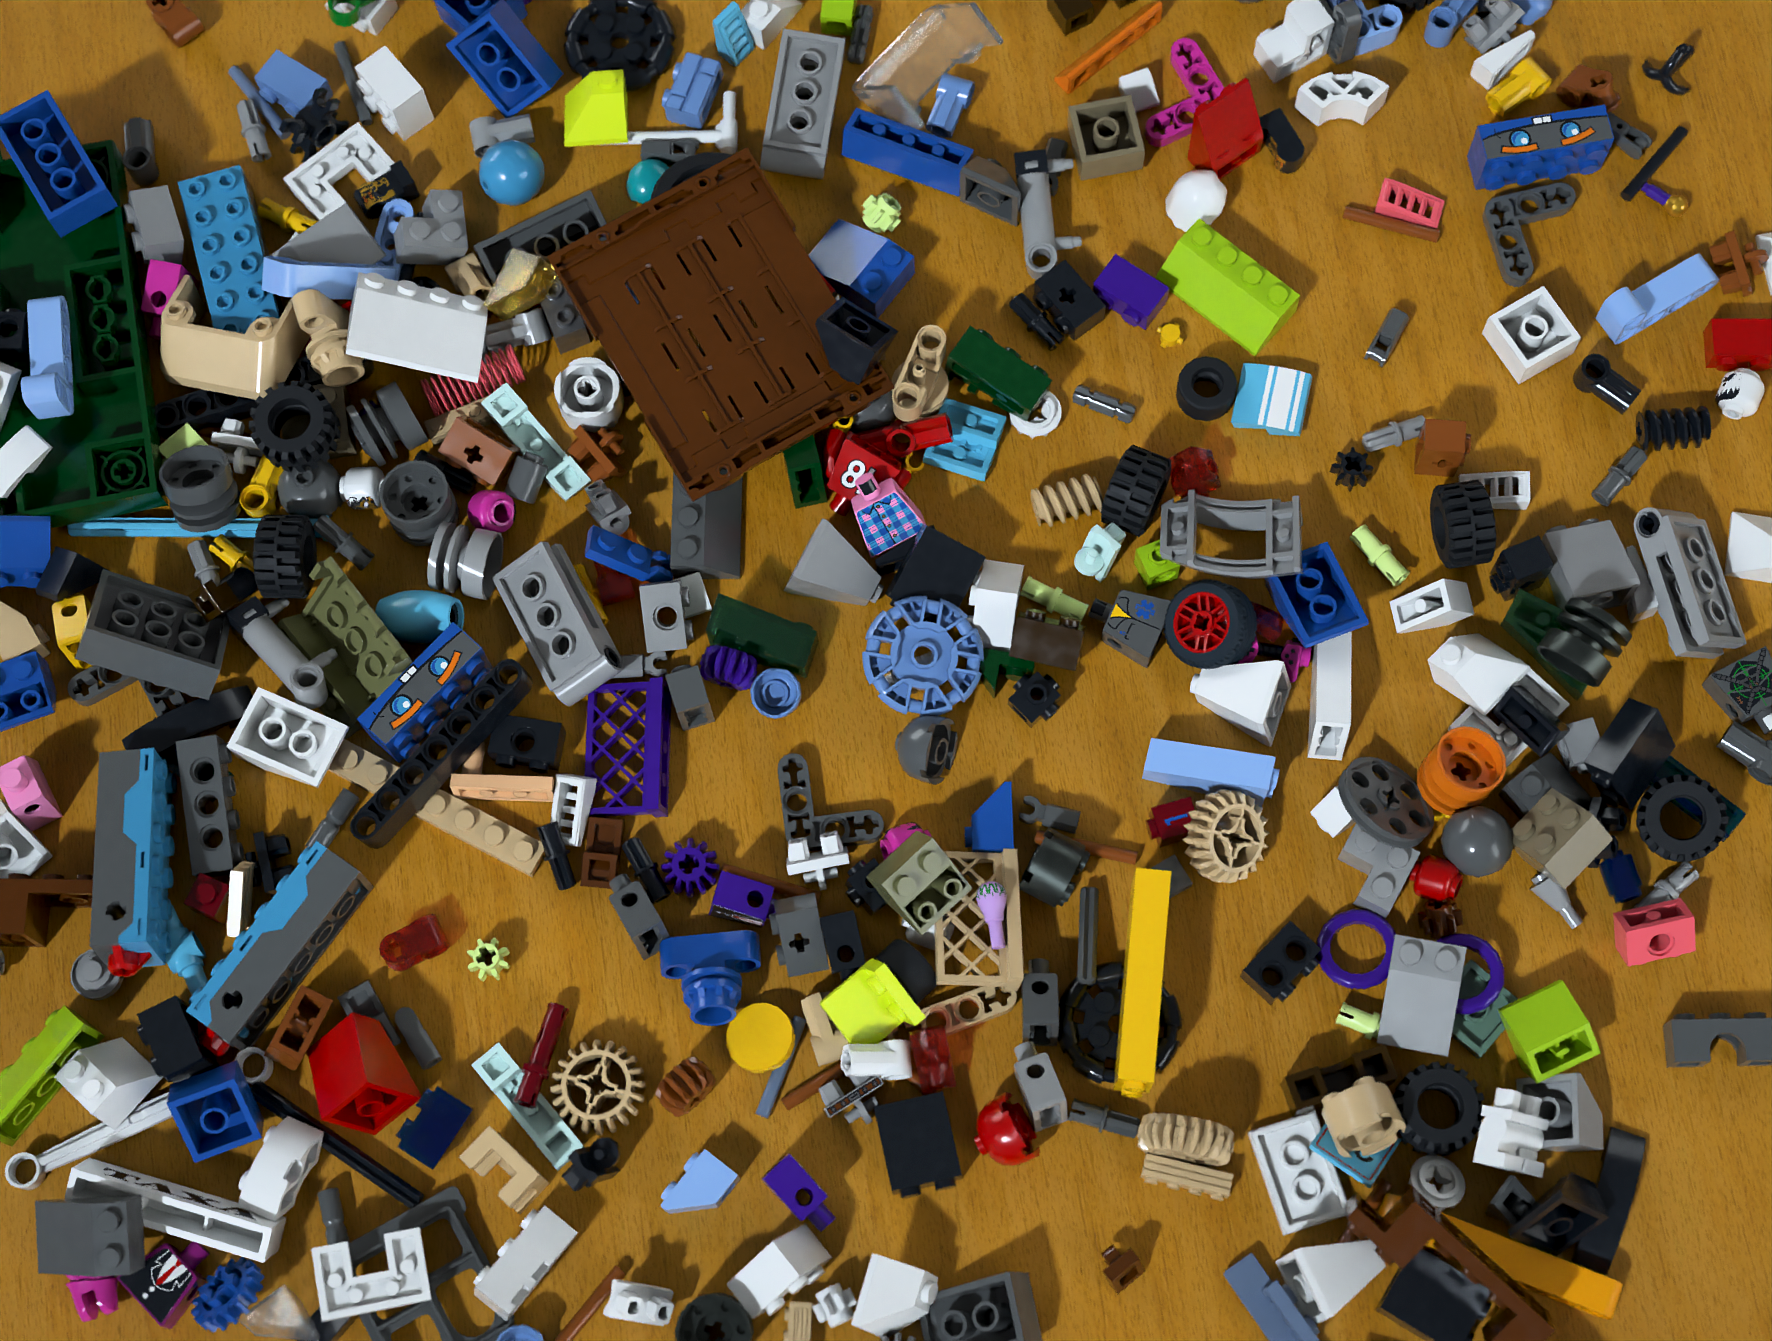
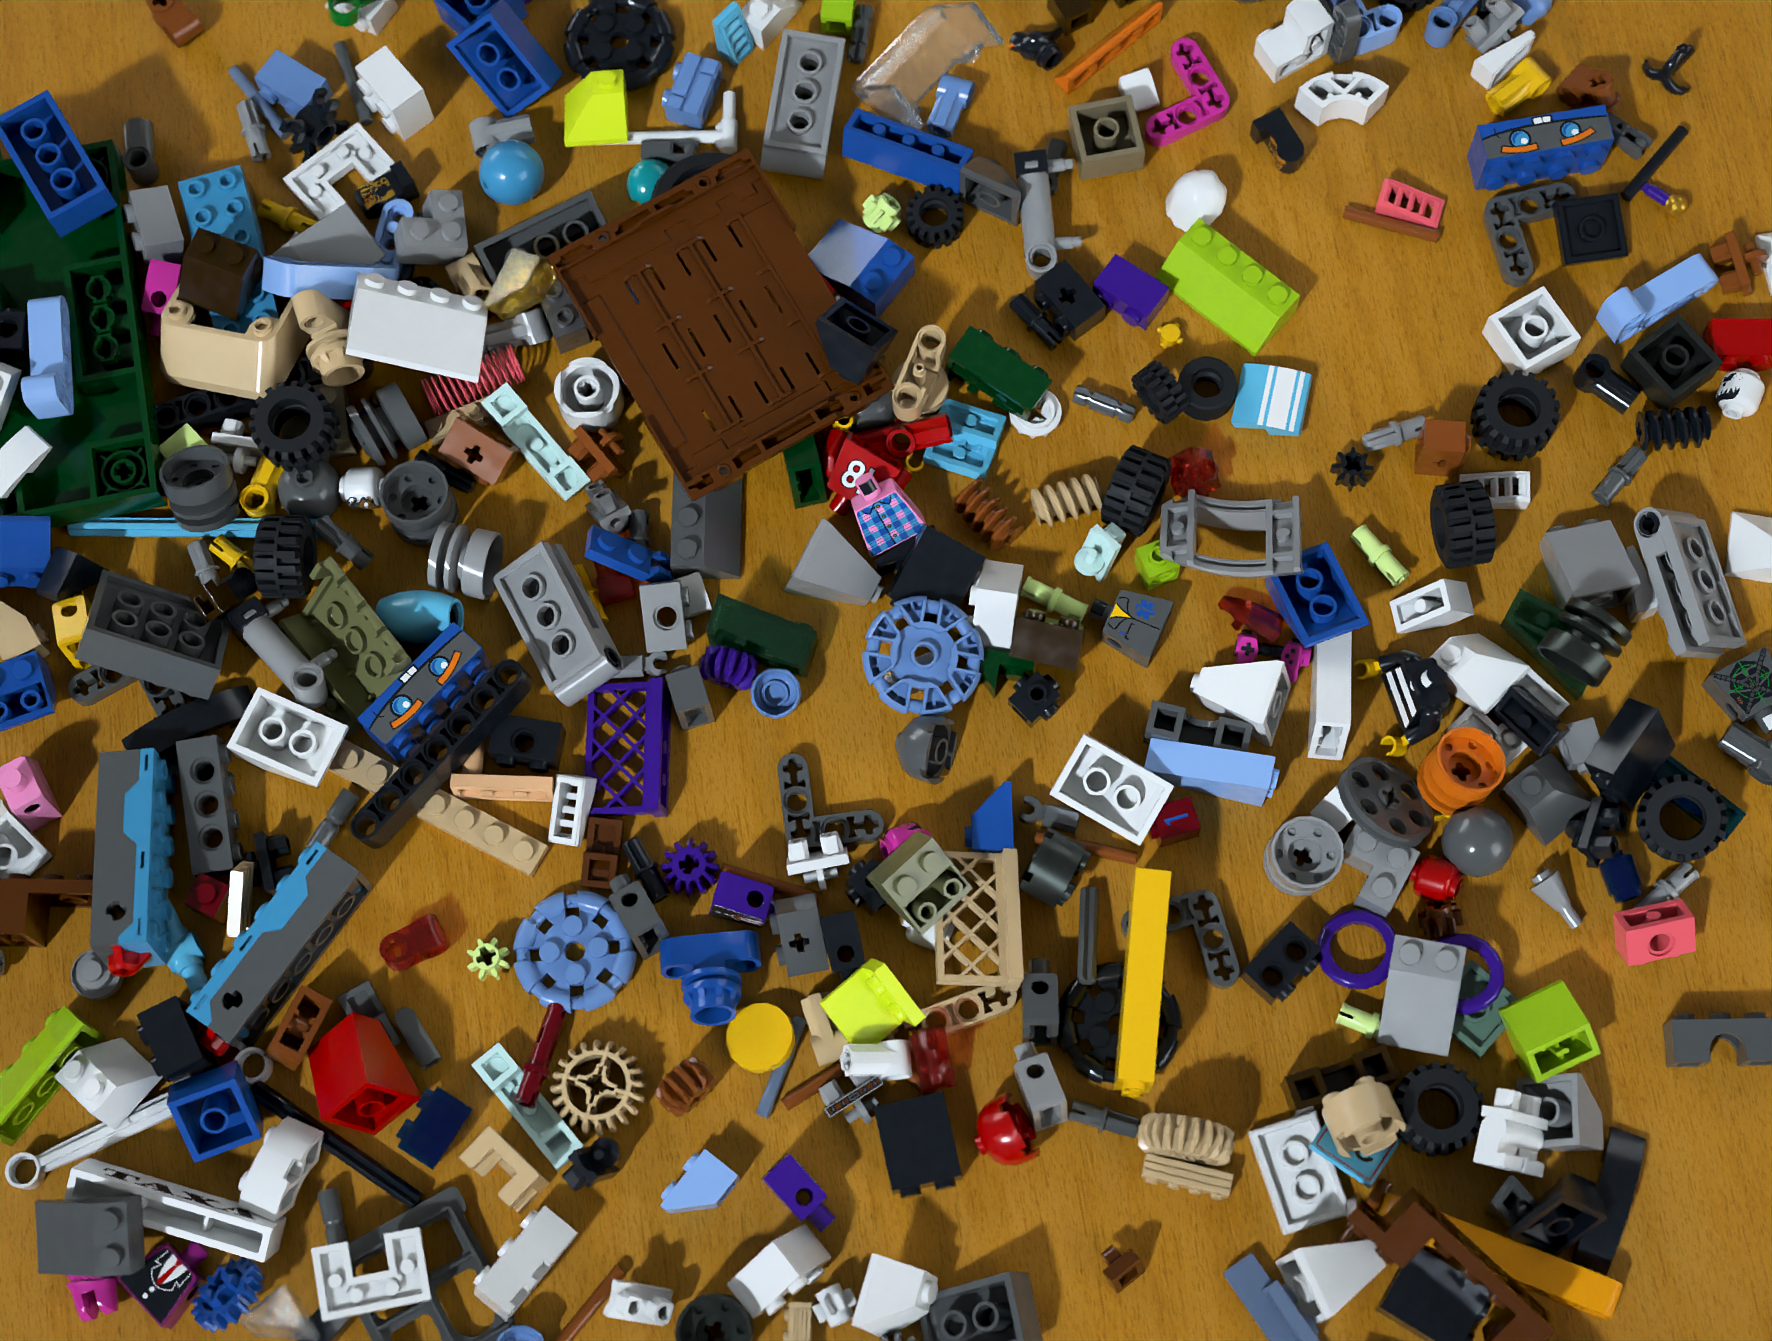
dark pink head [467,489,517,533] -> none
dark grey brick [504,451,548,504] -> none
black axle [536,821,576,890] -> none
black tyre [874,939,937,1005] -> none
lavender piece [976,881,1007,949] -> none
flat silver tile [1150,854,1193,899] -> none
wheel [1164,579,1257,669] -> none
tan gear [1182,789,1270,883] -> none
red slope [1187,78,1264,180] -> none
dark grey bar [1364,308,1409,368] -> none
white gear [1408,1155,1465,1211] -> none
black brick [1489,536,1554,602] -> none
dark tan brick [1512,788,1613,889] -> none
none -> dark brown slope [178,227,263,322]
none -> medium blue plate [513,890,637,1013]
none -> dark grey pin [626,510,651,548]
none -> black tyre [906,186,964,249]
none -> dark orange piece [954,477,1024,552]
none -> black animal [1008,27,1063,71]
none -> white slope [1050,732,1174,846]
none -> dark grey beam [1121,890,1240,989]
none -> black tyre [1131,360,1189,424]
none -> dark grey arch [1143,700,1253,752]
none -> light grey wheel [1263,816,1344,896]
none -> black torso [1353,649,1450,757]
none -> black tyre [1470,370,1560,461]
none -> black tile [1552,193,1628,267]
none -> pearl dark grey brick [1620,314,1723,411]

